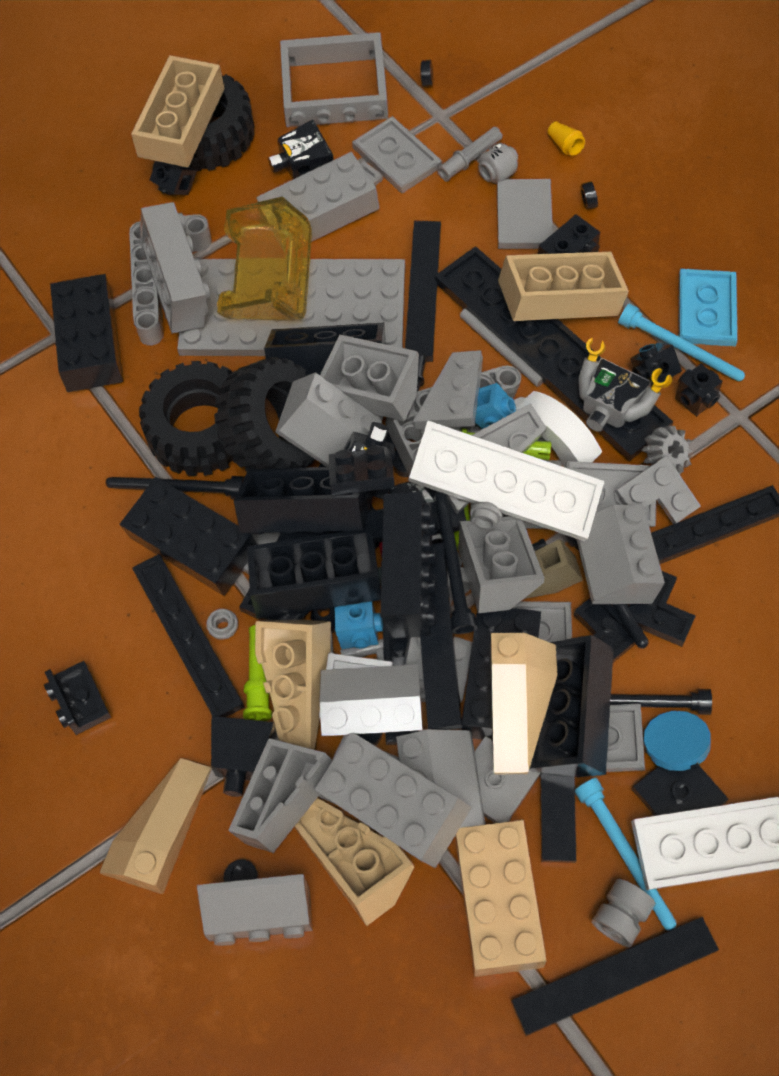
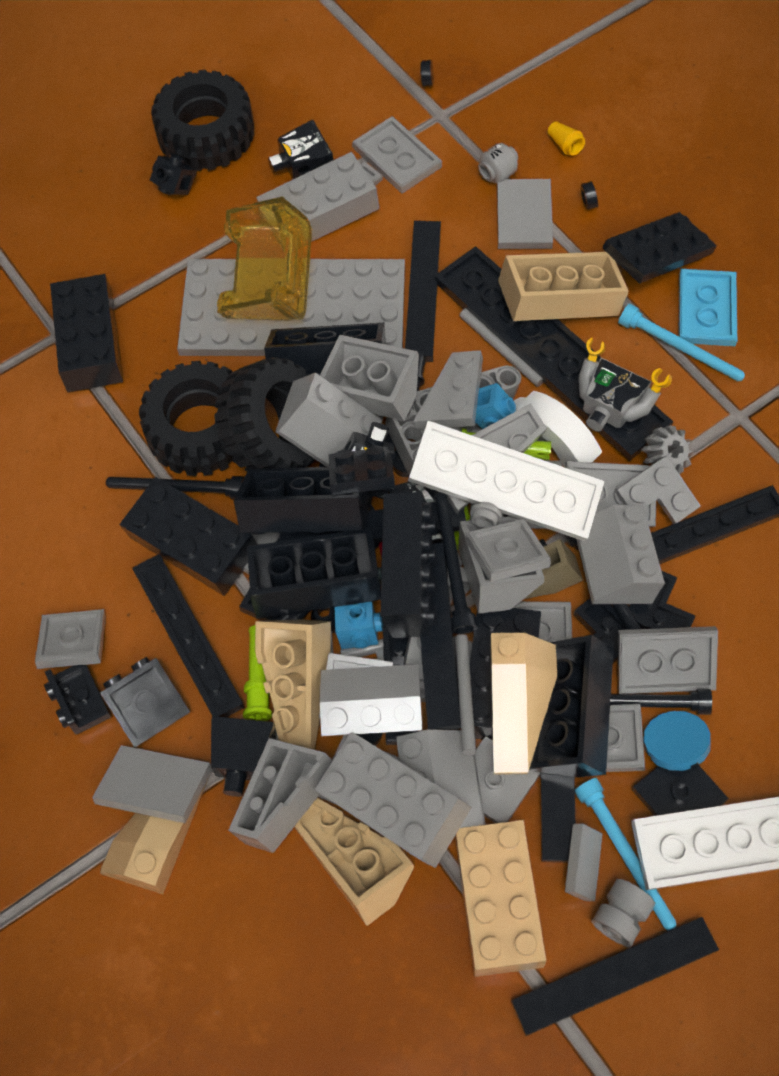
light grey beam [129,214,212,346] -> none
tan brick [131,55,224,167] -> none
light grey brick [141,202,210,333] -> none
light grey slope [197,874,312,946] -> none
light grey plate [207,609,238,640] -> none
black tile [224,859,259,882] -> none
light grey window [280,32,388,127] -> none
light grey axle [437,127,503,181] -> none
black brick [538,214,601,254] -> none
black brick [630,343,682,387] -> none
black brick [675,363,723,417] -> none
none -> light grey tile [35,609,106,669]
none -> light grey tile [92,745,212,823]
none -> black plate [100,657,190,747]
none -> light grey bar [455,634,476,756]
none -> light grey tile [465,519,551,582]
none -> light grey tile [565,824,603,901]
none -> black plate [602,212,717,284]
none -> light grey tile [617,626,718,694]

